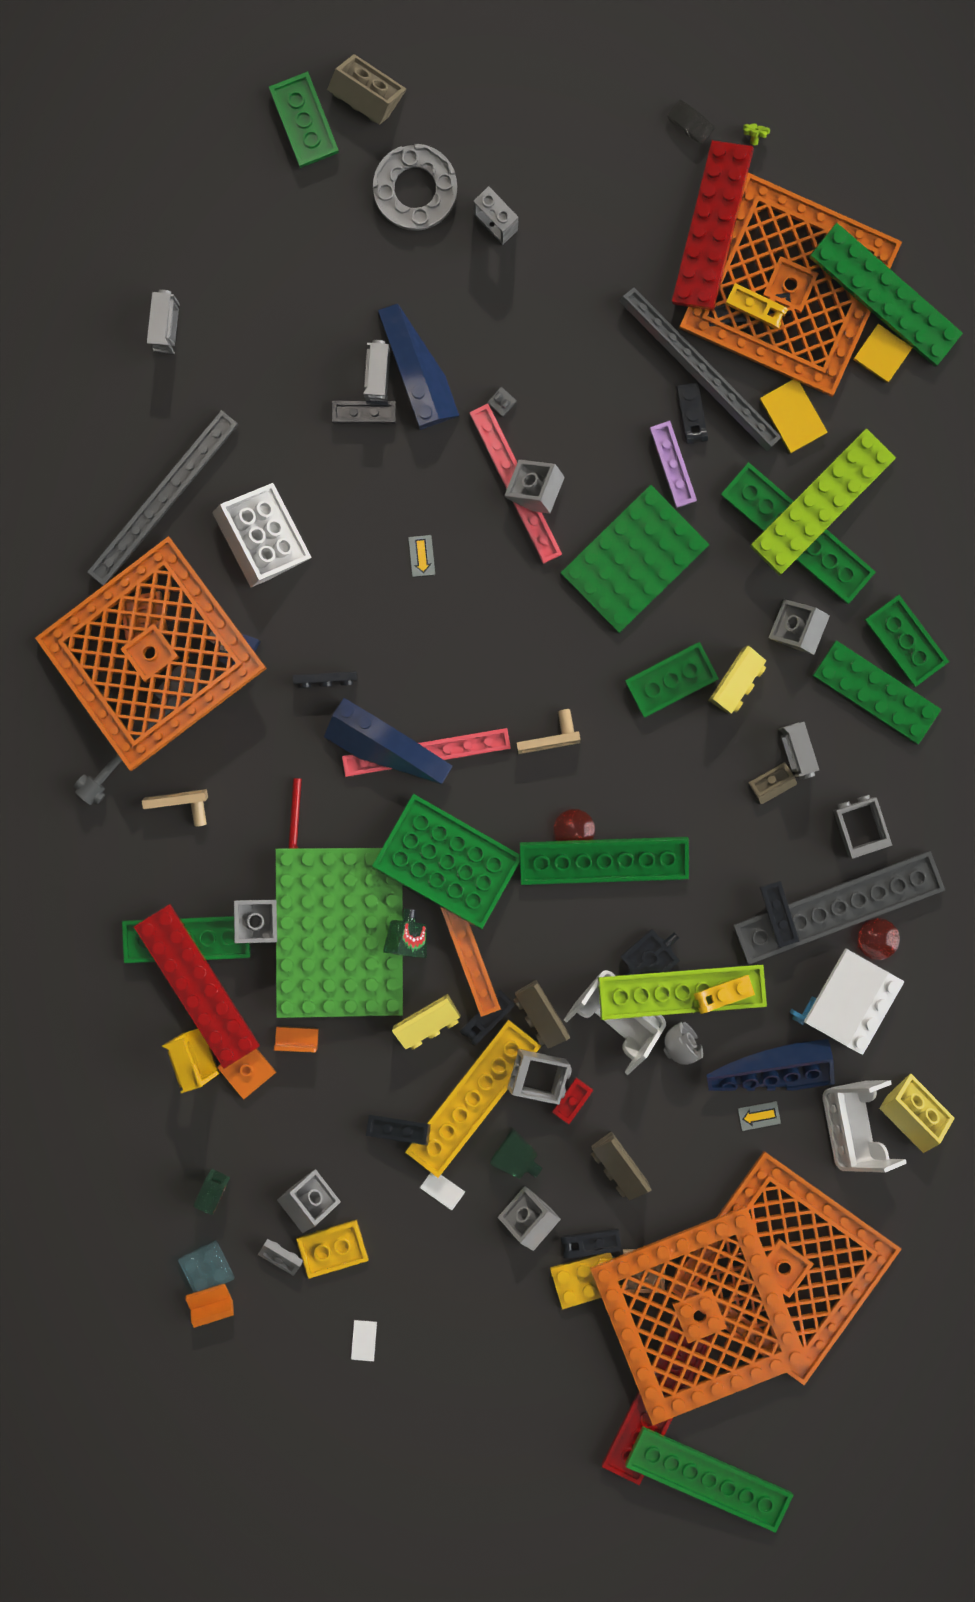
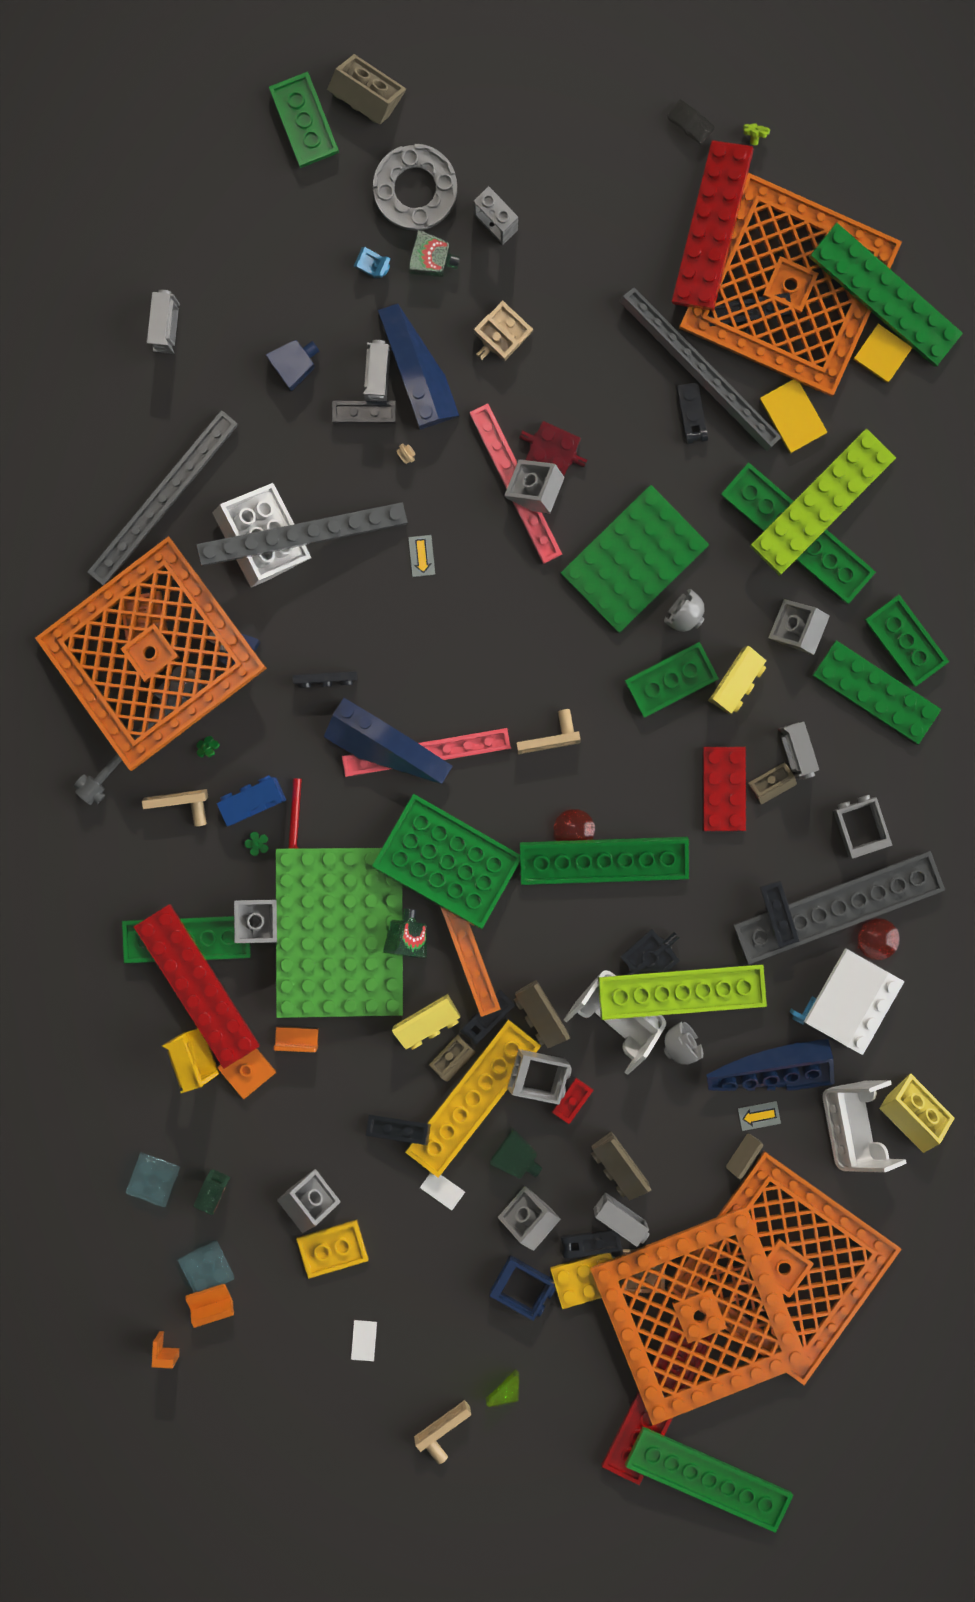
light grey plate [258,1239,303,1276] -> none
dark grey tile [487,387,517,417] -> none
lavender plate [649,421,697,508] -> none
yellow plate [694,975,755,1014] -> none
yellow plate [725,283,788,329] -> none
none -> clear light blue plate [126,1152,180,1208]
none -> orange panel [152,1331,180,1368]
none -> dark grey plate [196,502,408,567]
none -> green plant [196,736,219,757]
none -> blue wedge [217,775,286,826]
none -> green plant [245,832,268,856]
none -> torso [266,340,320,391]
none -> dark azure bracket [353,247,390,278]
none -> tan plate [397,444,416,464]
none -> clear green torso [409,229,460,277]
none -> tan piece [414,1400,471,1464]
none -> dark tan slope [429,1035,475,1082]
none -> tan plate [474,300,533,362]
none -> clear neon green slope [486,1369,519,1407]
none -> dark blue window [490,1255,555,1321]
none -> dark red plate [519,421,588,476]
none -> light grey window [593,1192,650,1247]
none -> light grey cylinder [664,589,704,632]
none -> red plate [703,747,746,831]
none -> dark tan slope [726,1133,763,1179]

